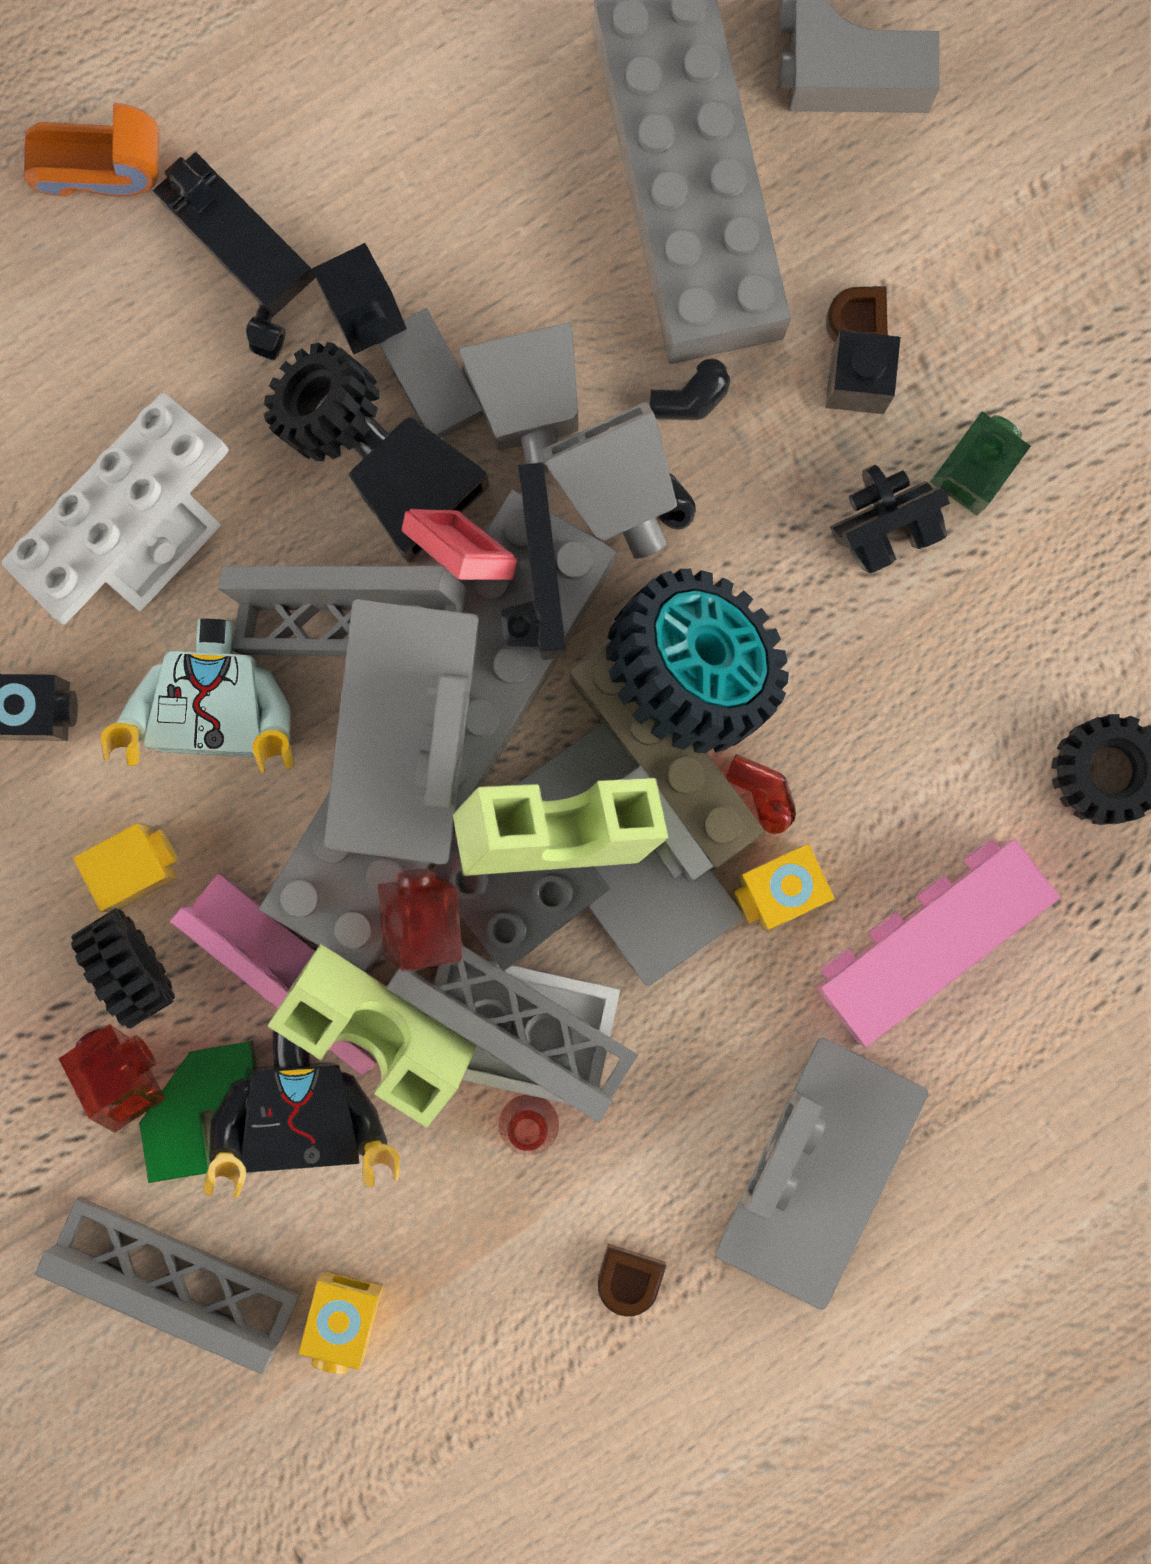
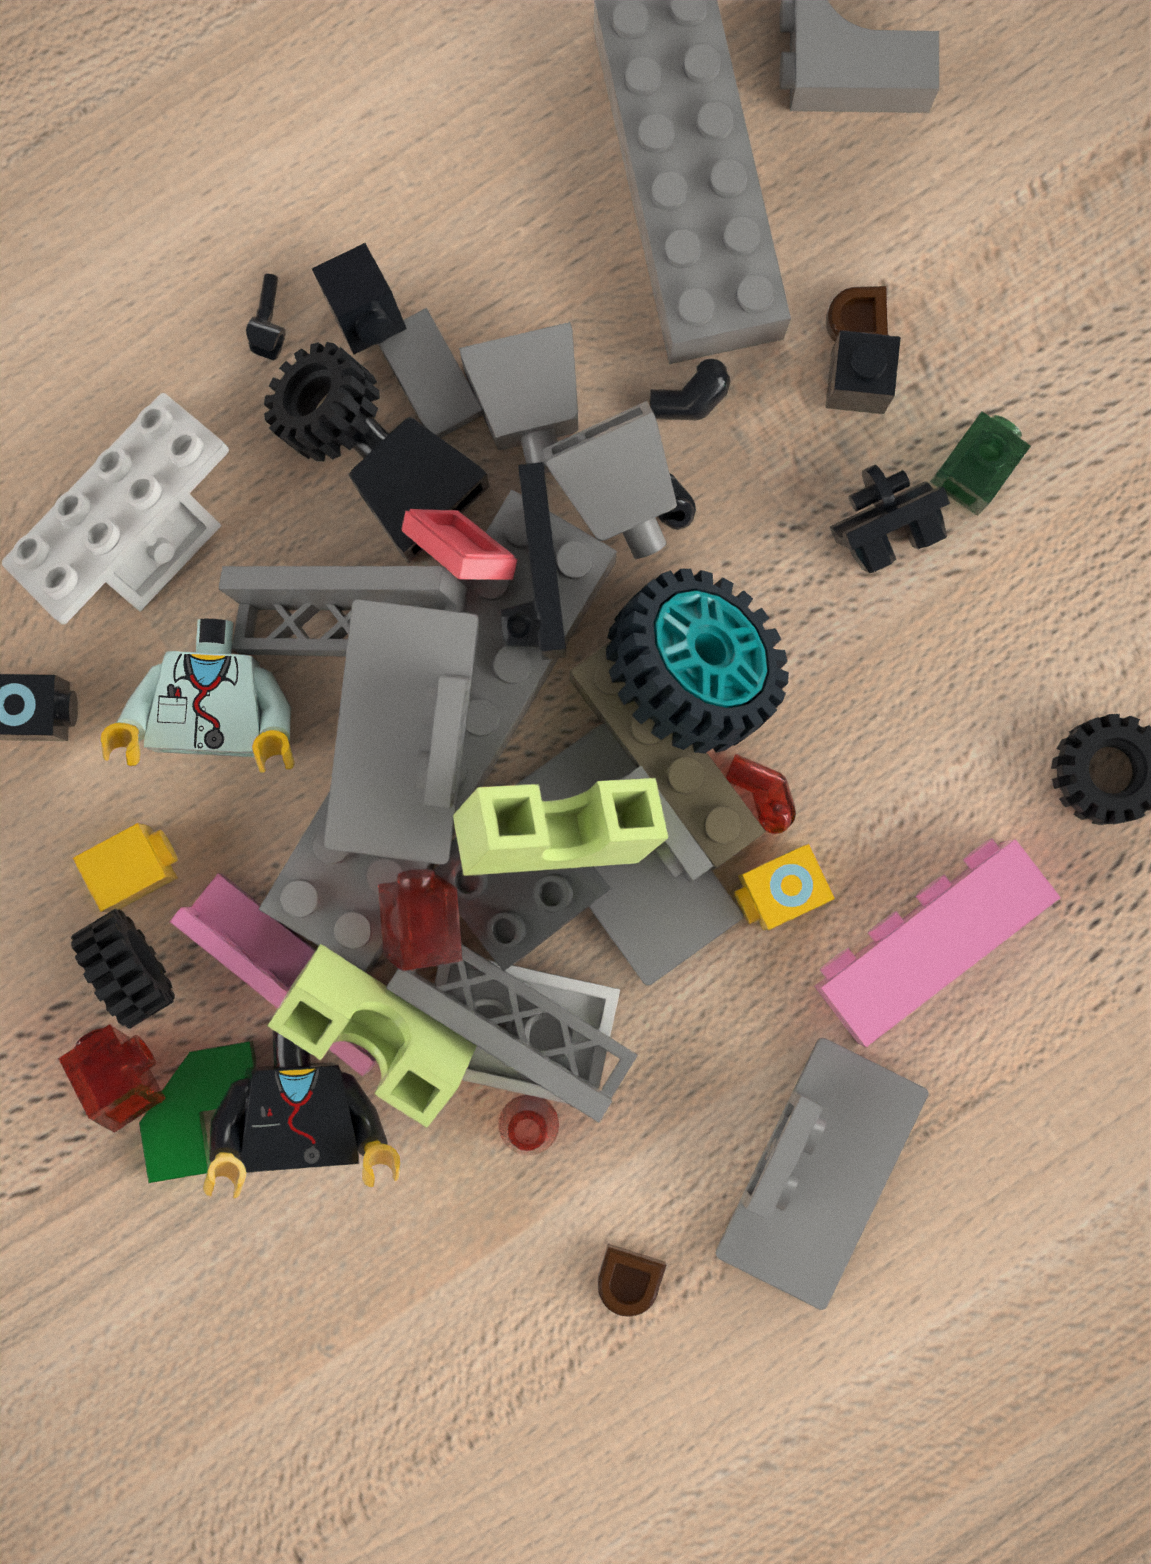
orange animal [24,102,160,197] -> none
light grey fence [34,1197,301,1374] -> none
black hinge [152,151,315,317] -> none
yellow brick [298,1271,383,1374] -> none

